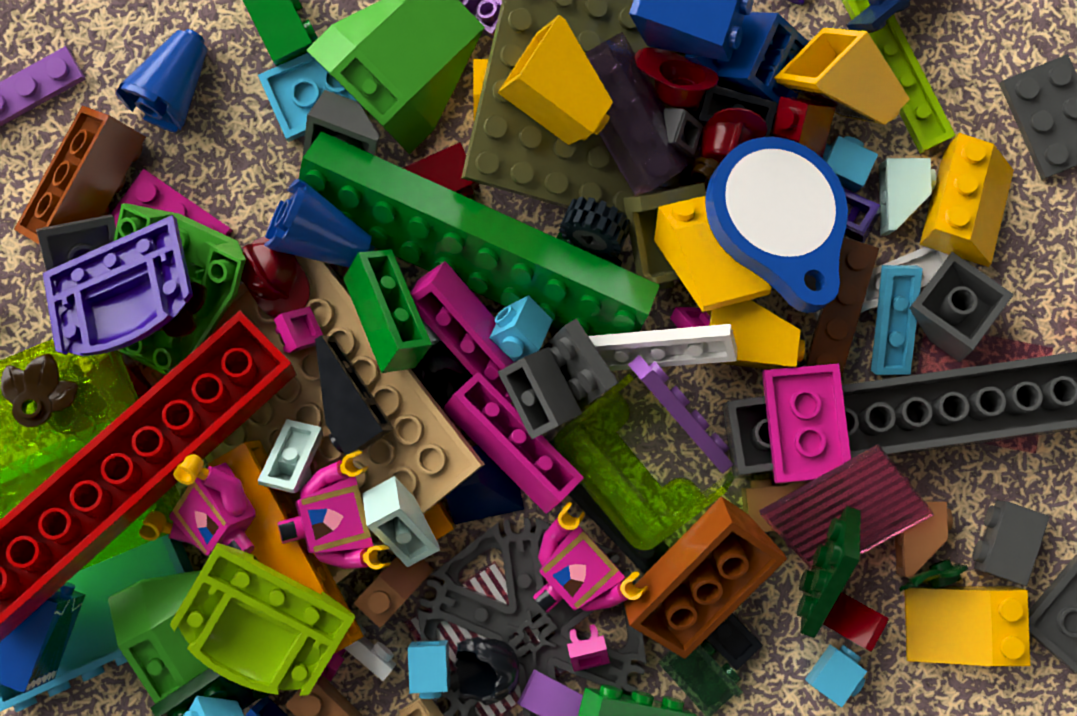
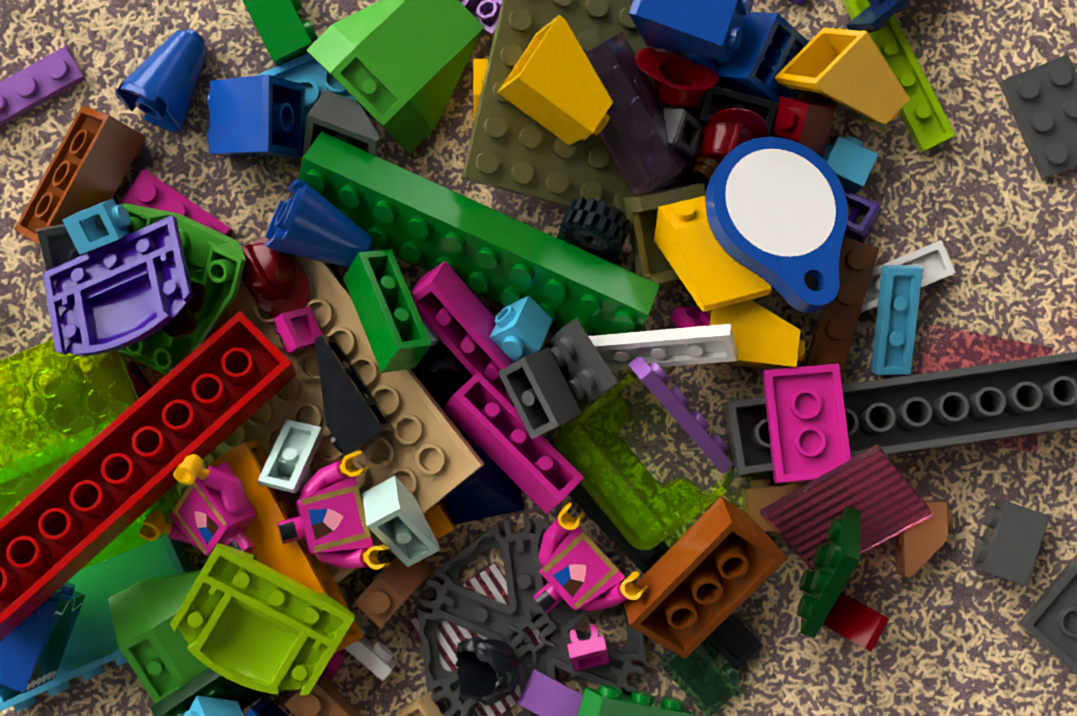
dark brown plate [0,353,78,428] -> none
dark red slope [403,142,480,199] -> none
medium azure brick [408,640,450,699] -> none
medium azure brick [805,644,867,708] -> none
light aqua slope [879,158,936,236] -> none
dark green plate [899,559,968,592] -> none
yellow slope [904,586,1030,666] -> none
dark grey slope [909,252,1014,362] -> none
yellow slope [919,133,1014,267] -> none
none -> medium azure brick [62,198,131,255]
none -> blue slope [207,75,305,157]

